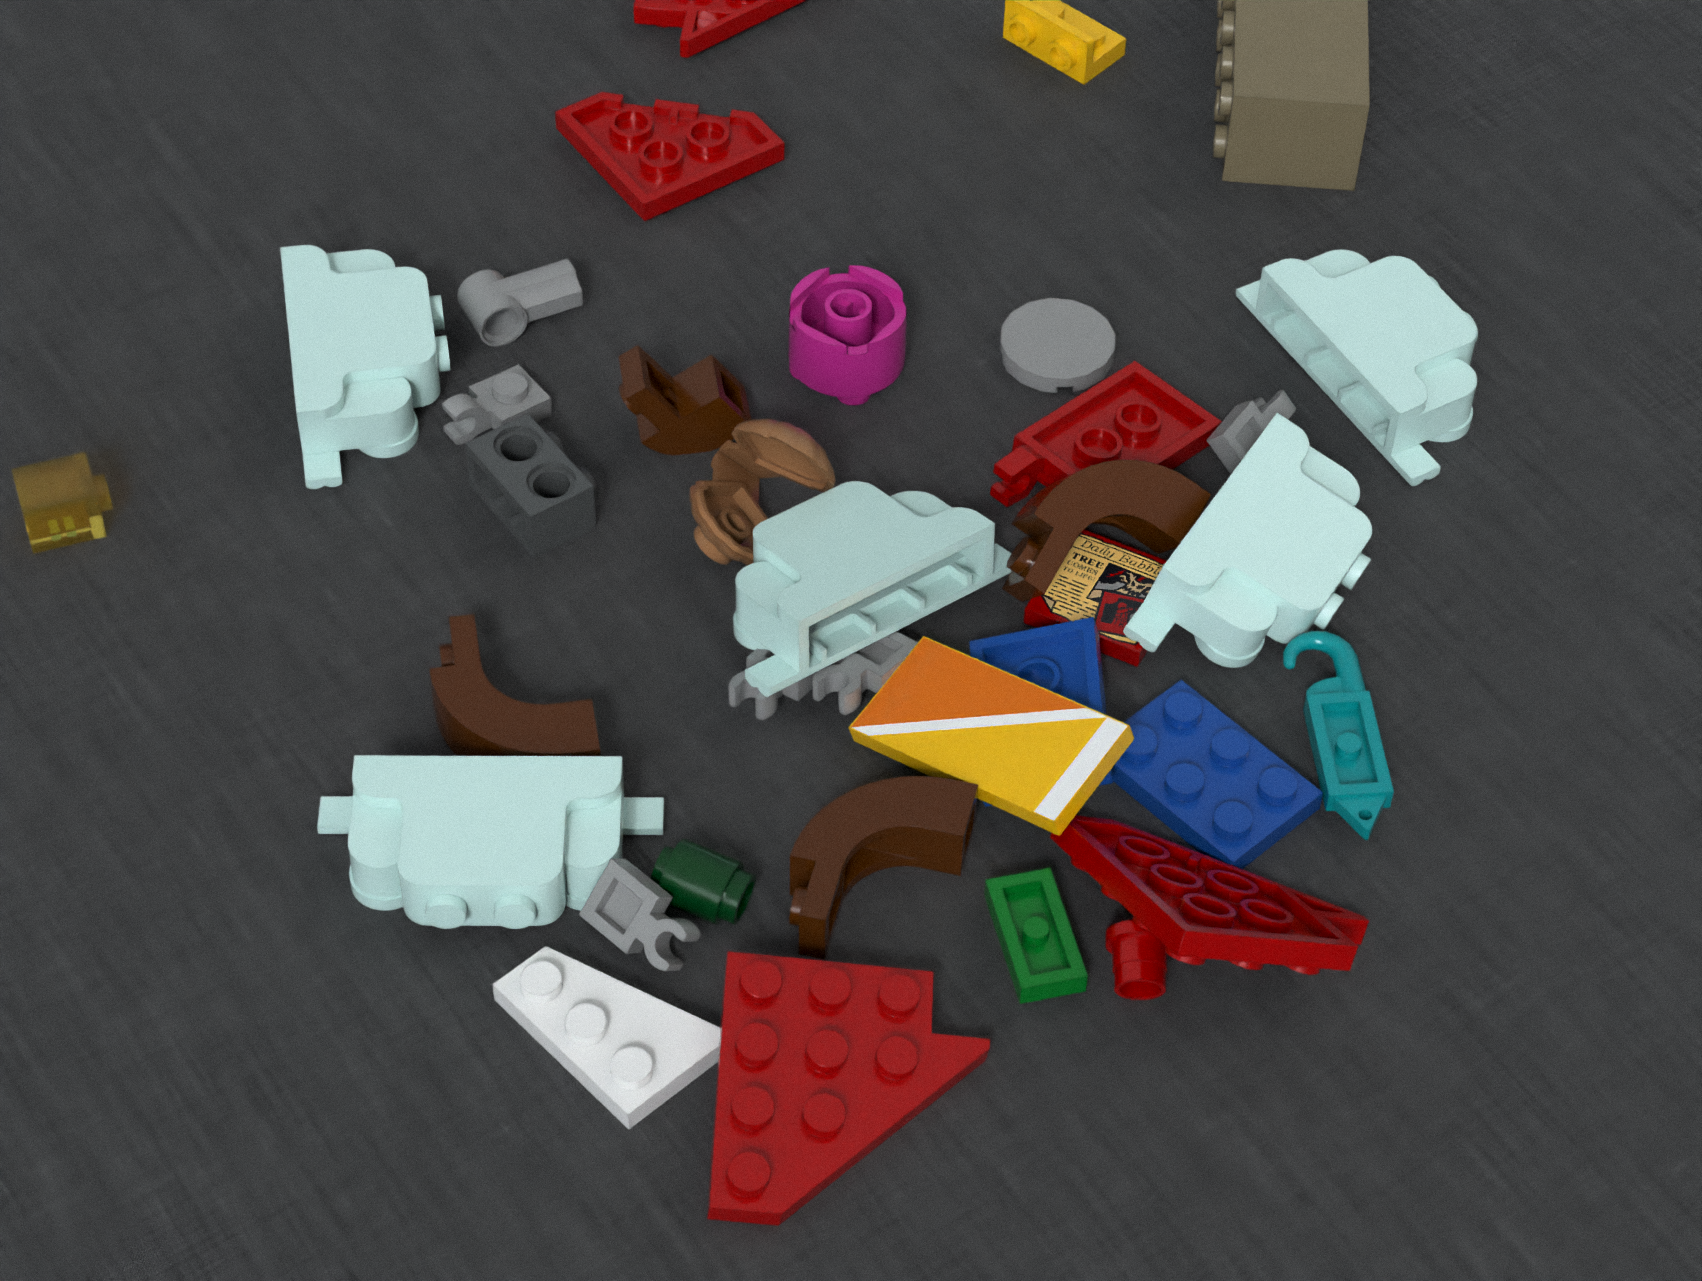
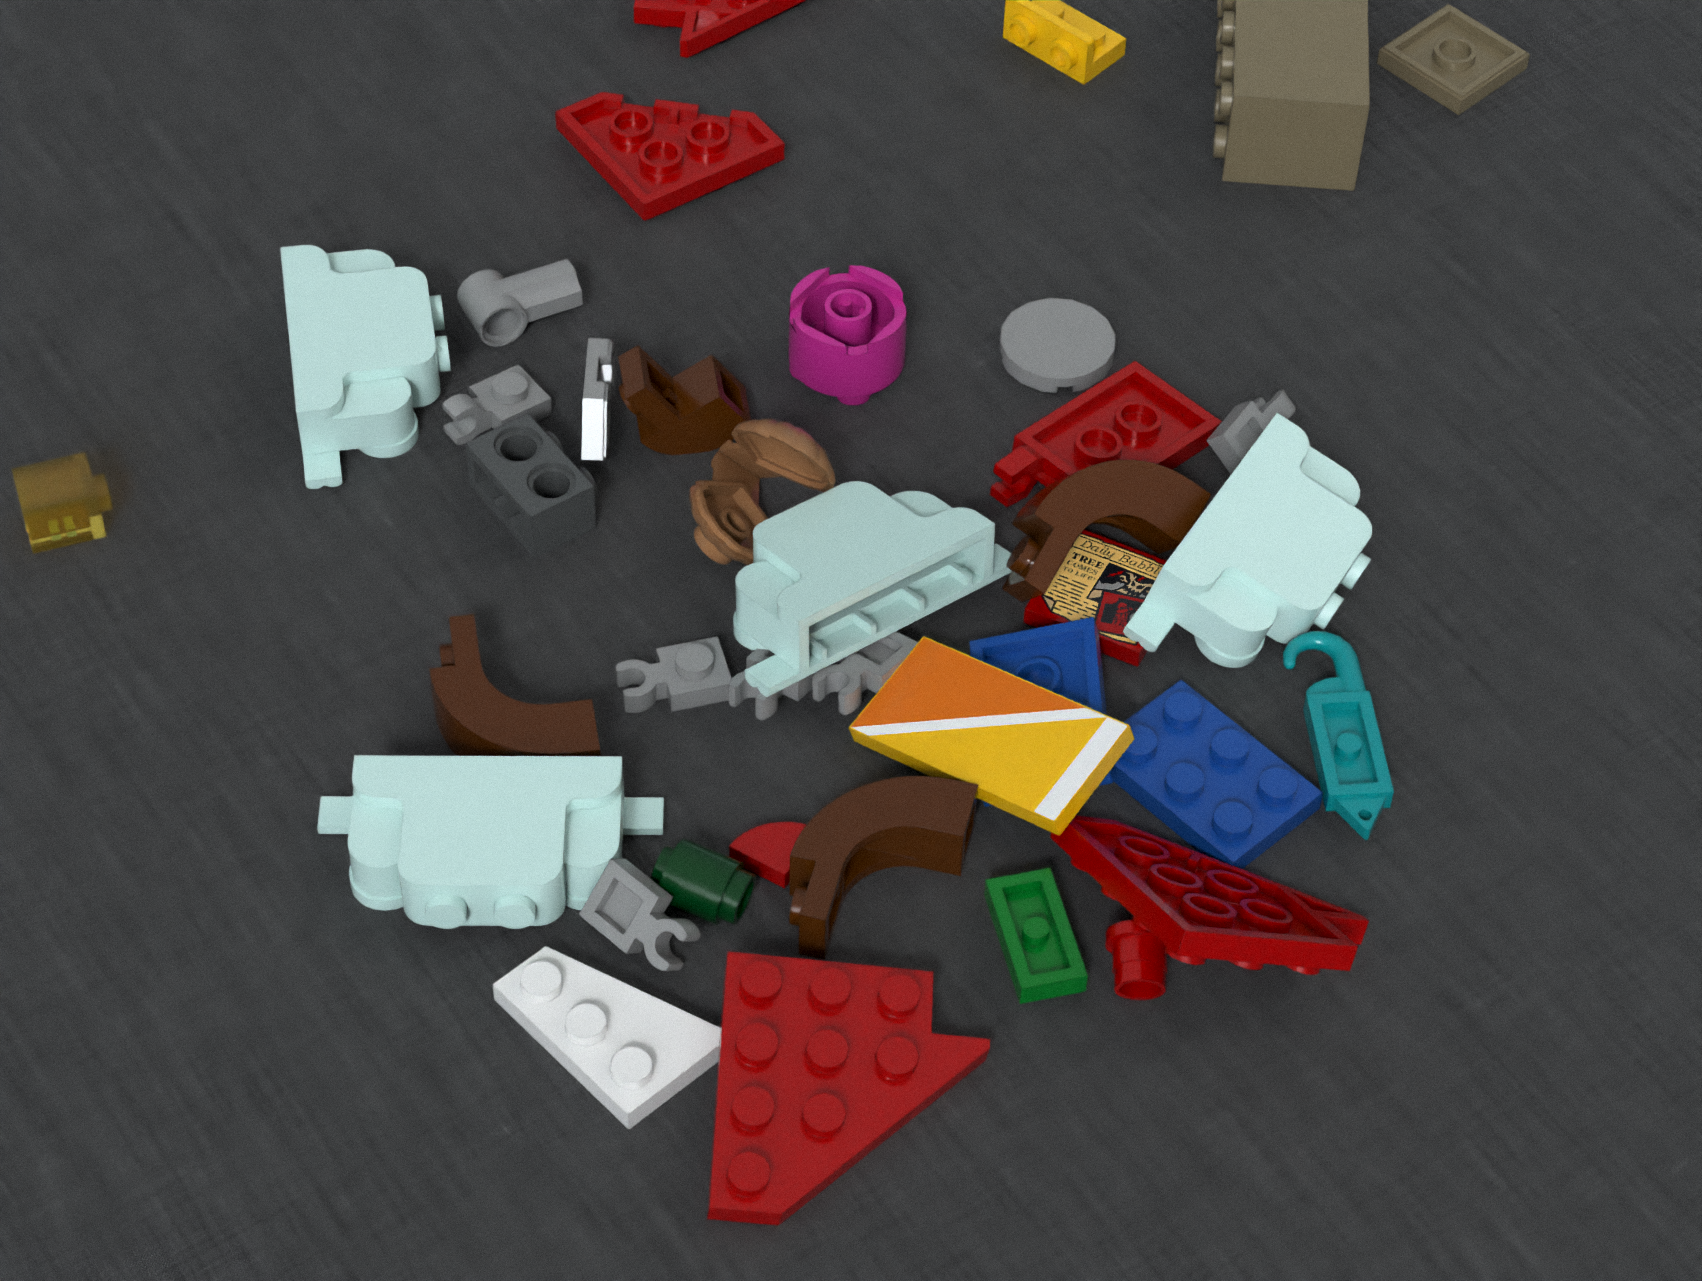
light aqua brick [1236,249,1478,486] -> none
none -> light grey tile [581,338,616,460]
none -> light grey plate [615,636,732,713]
none -> red tile [729,822,806,889]
none -> dark tan tile [1377,4,1530,115]

